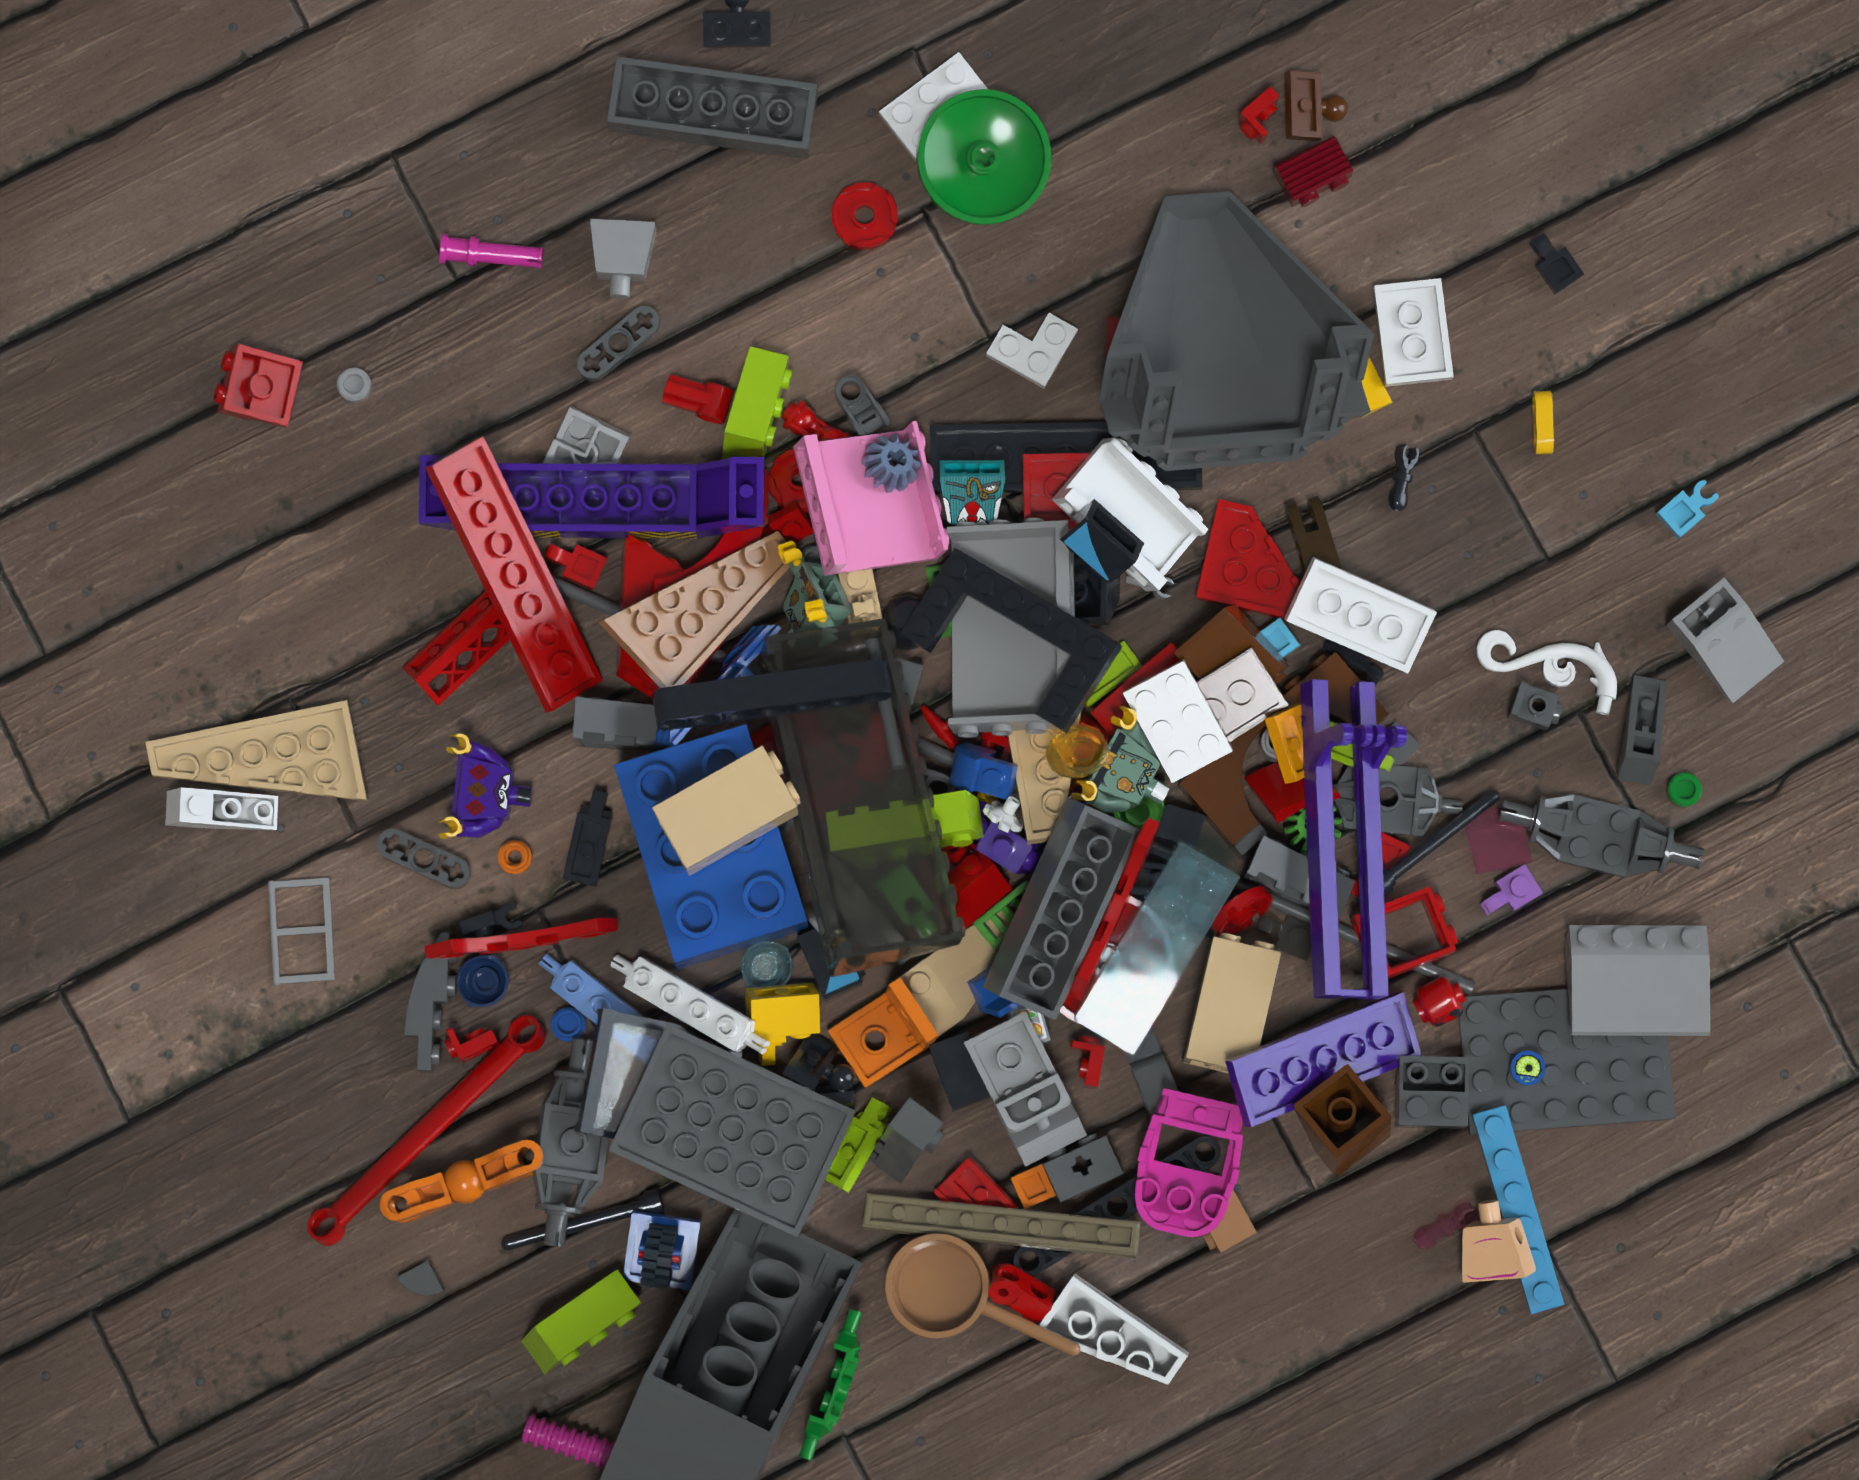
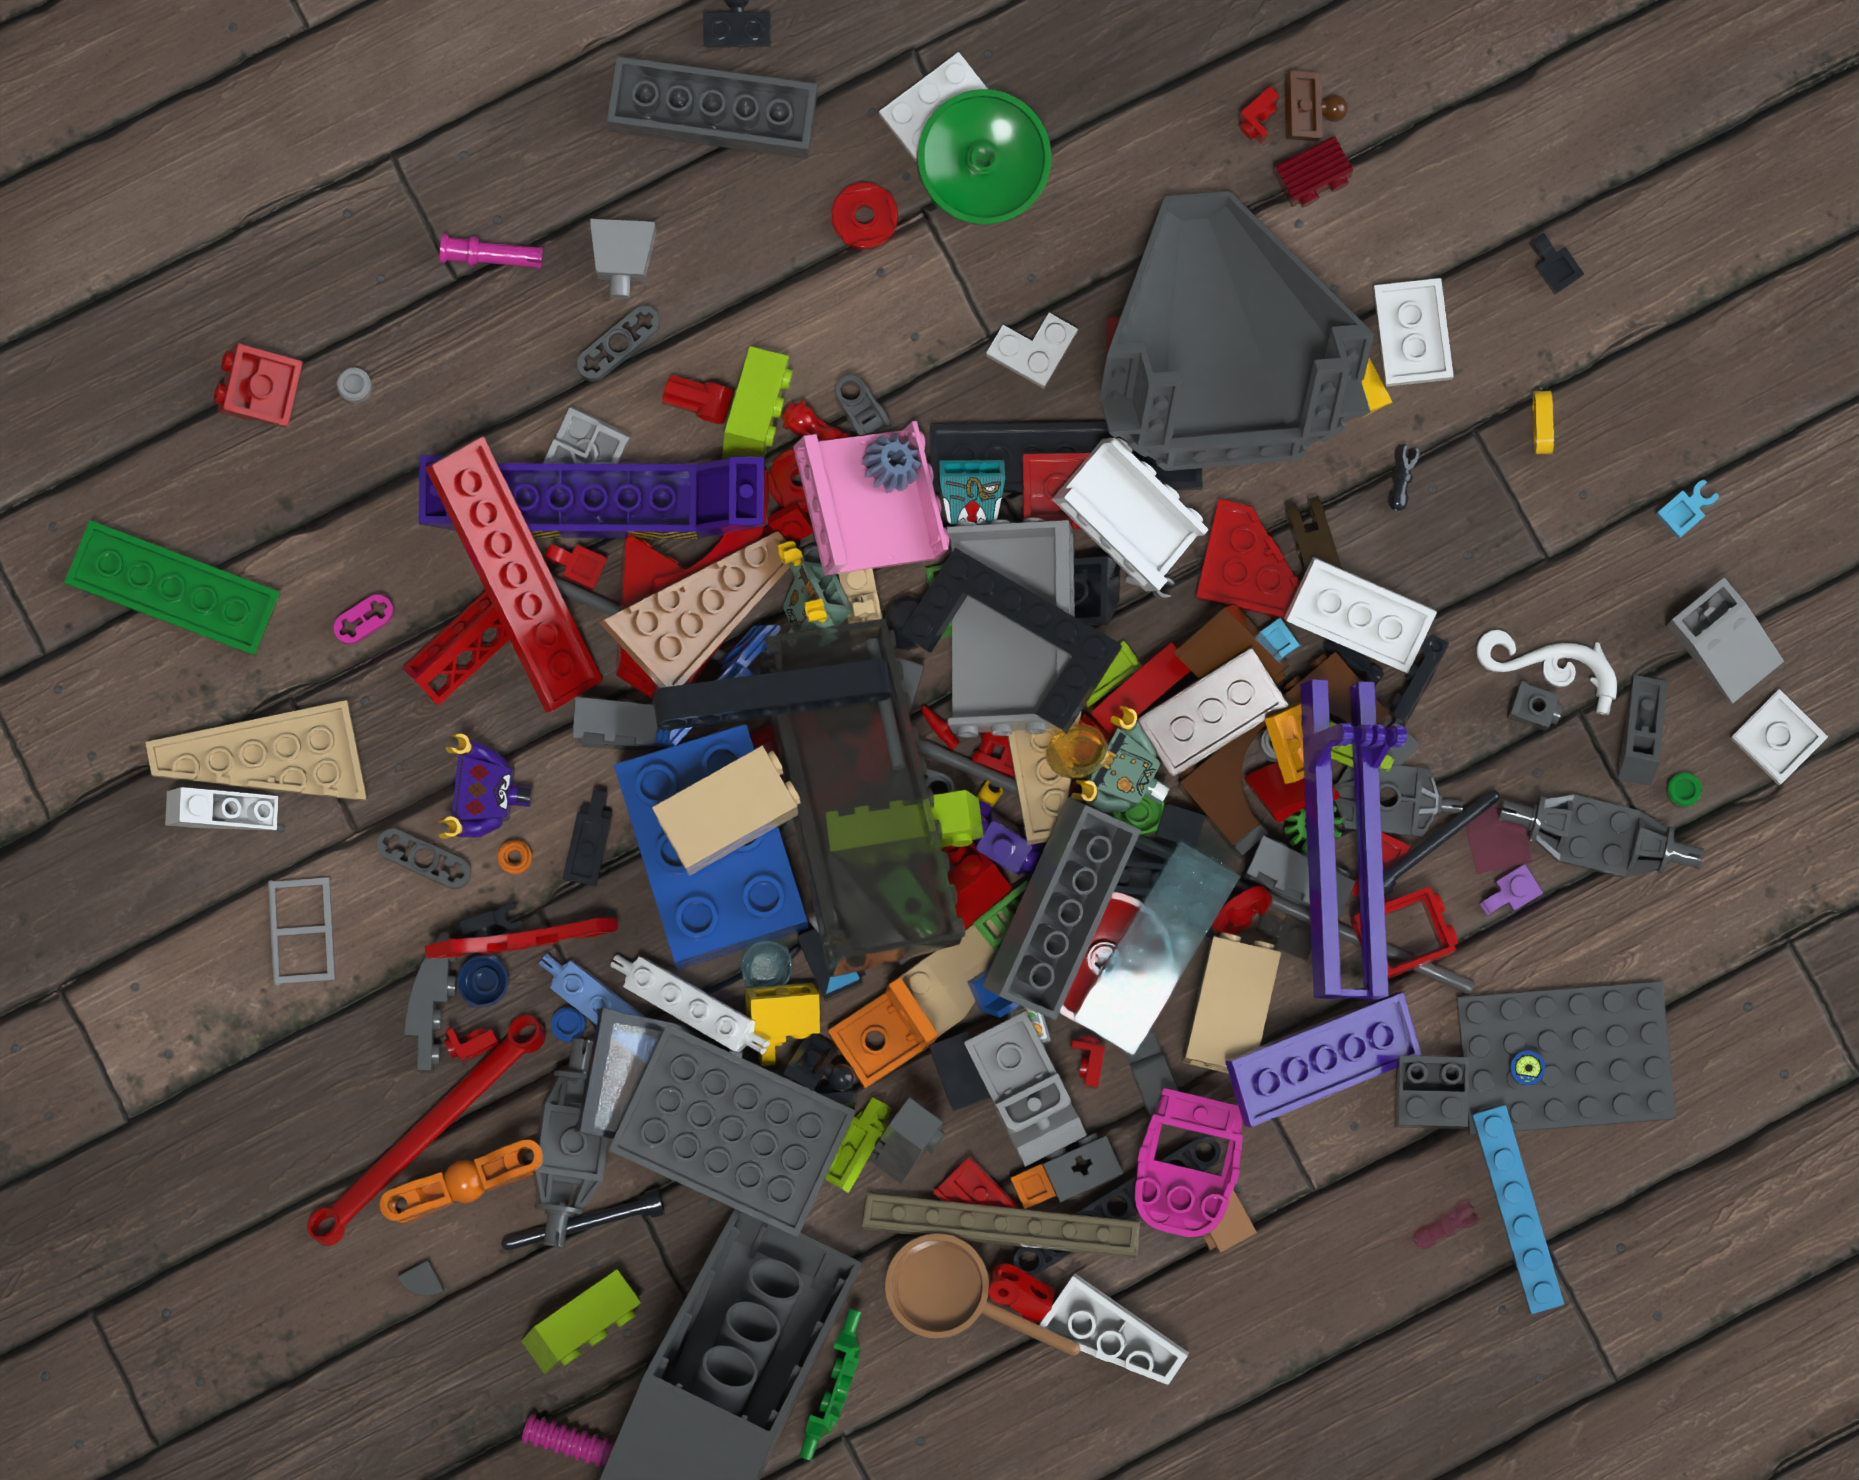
plate [623,1210,701,1290] -> none
blue brick [949,742,1018,800] -> none
white plant [982,796,1024,833] -> none
black brick [1059,499,1144,584] -> none
red tile [1070,818,1160,1001] -> none
white plate [1123,659,1233,783] -> none
reddish brown slope [1293,1063,1391,1178] -> none
red head [1413,977,1467,1027] -> none
light nougat torso [1462,1200,1536,1283] -> none
light grey slope [1565,925,1710,1036] -> none
none -> green plate [64,520,281,657]
none -> dark pink beam [334,595,394,645]
none -> black hinge [1389,634,1449,727]
none -> white tile [1730,689,1828,785]

